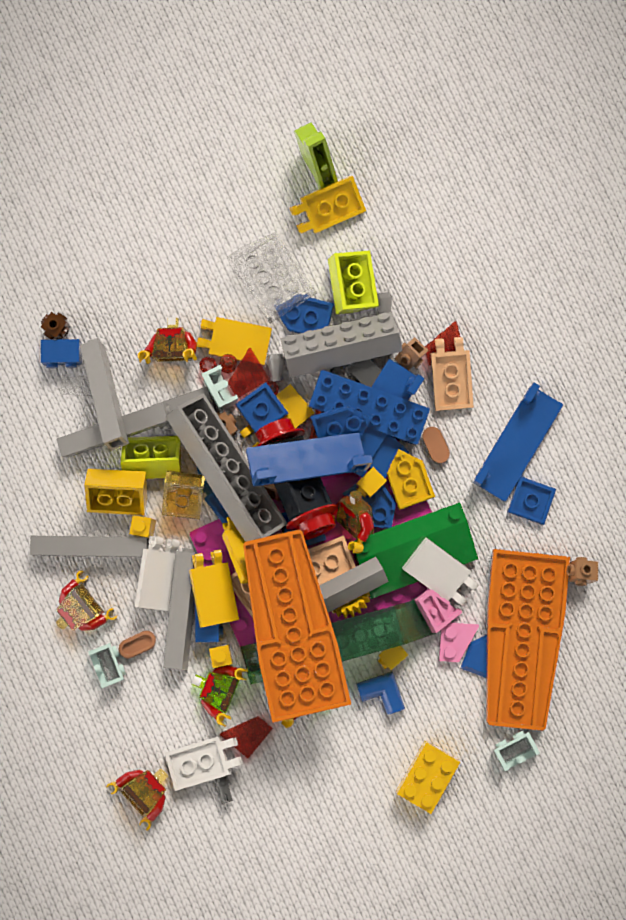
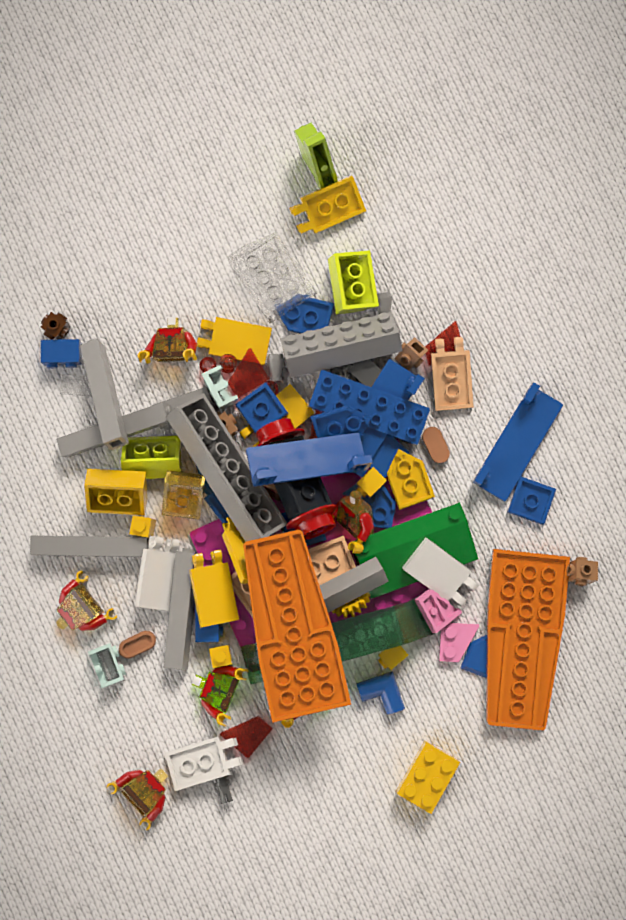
light aqua window [493,730,540,771] -> none

